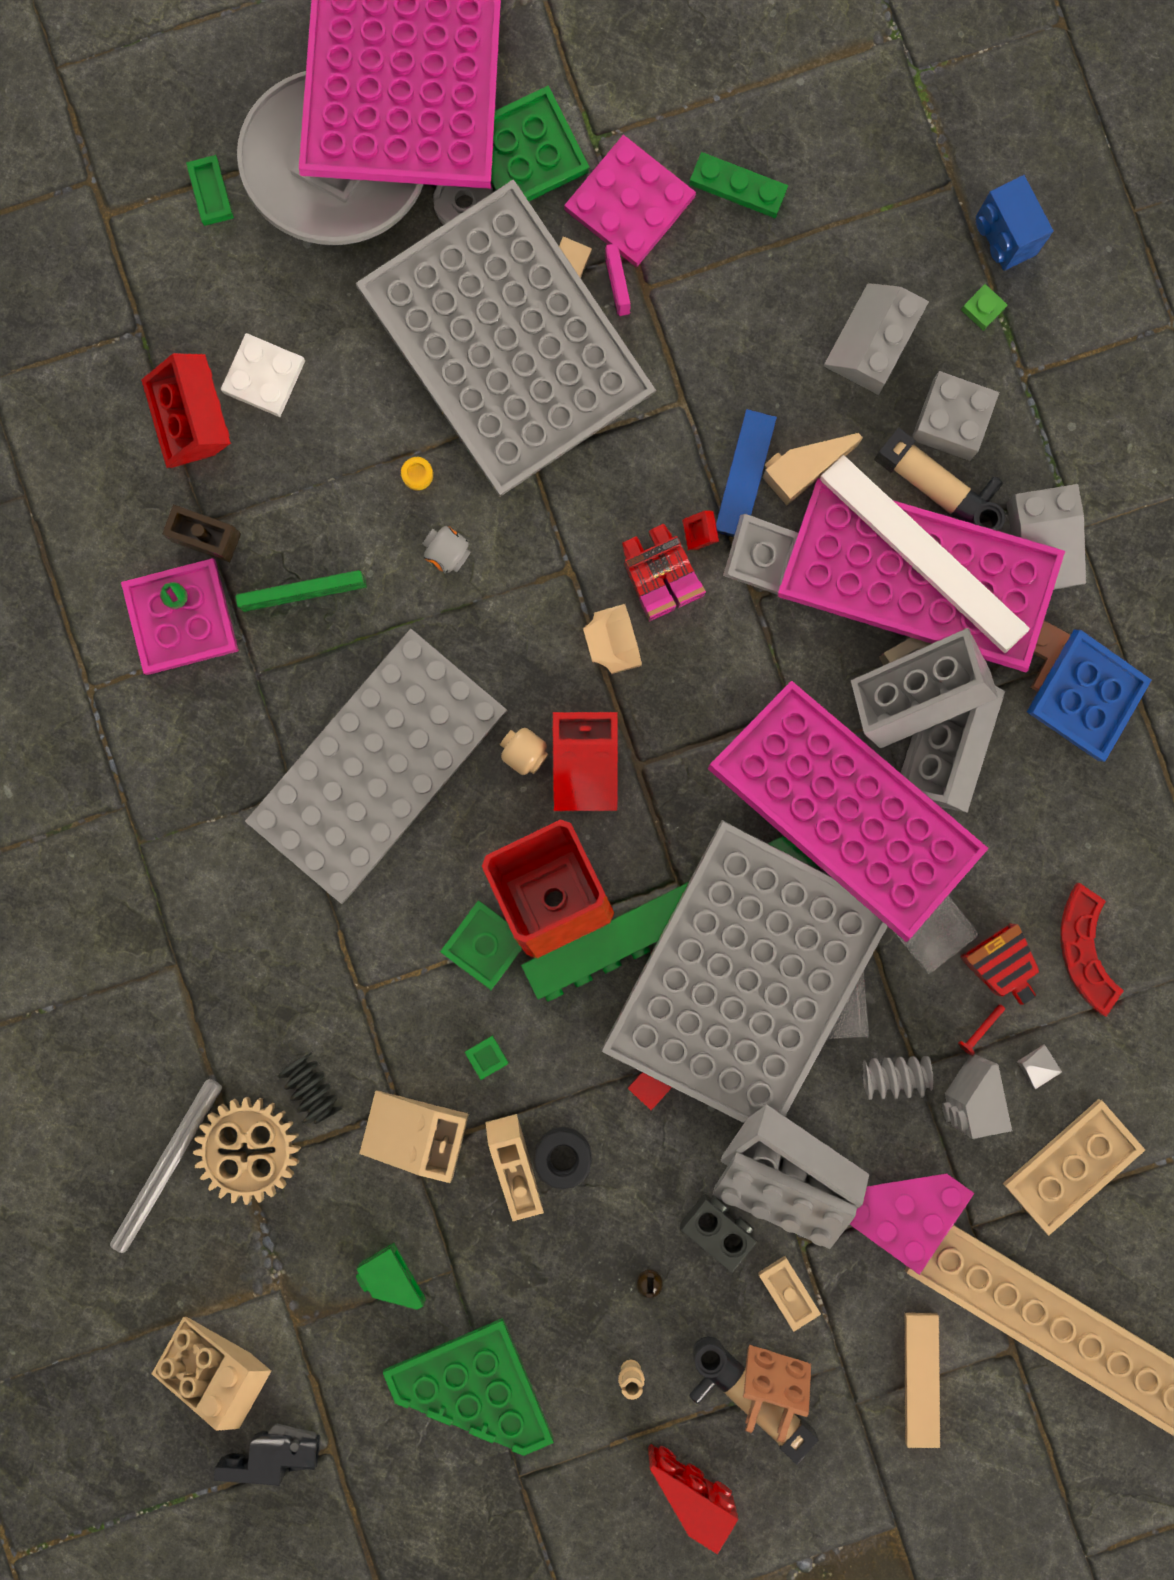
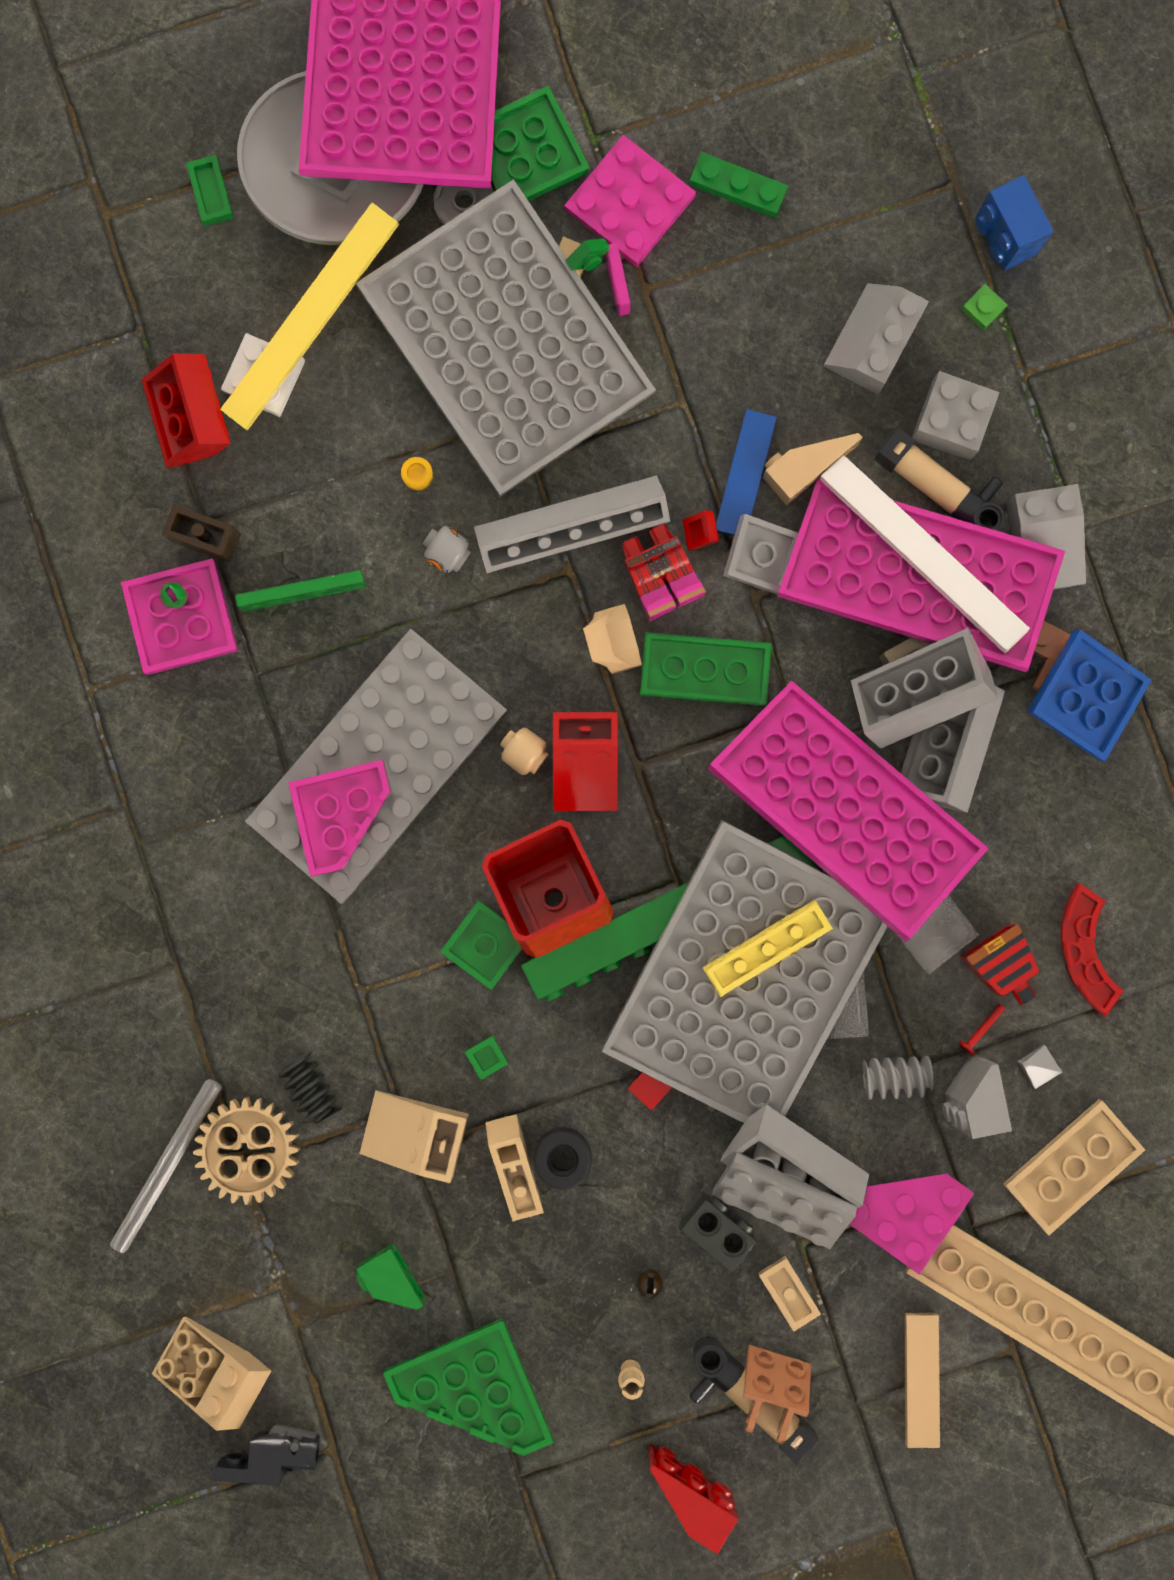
none -> light yellow tile [220,202,399,430]
none -> dark pink plate [288,760,391,877]
none -> light grey brick [474,475,671,573]
none -> green plate [566,238,610,271]
none -> green tile [640,632,772,707]
none -> light yellow tile [703,899,833,997]

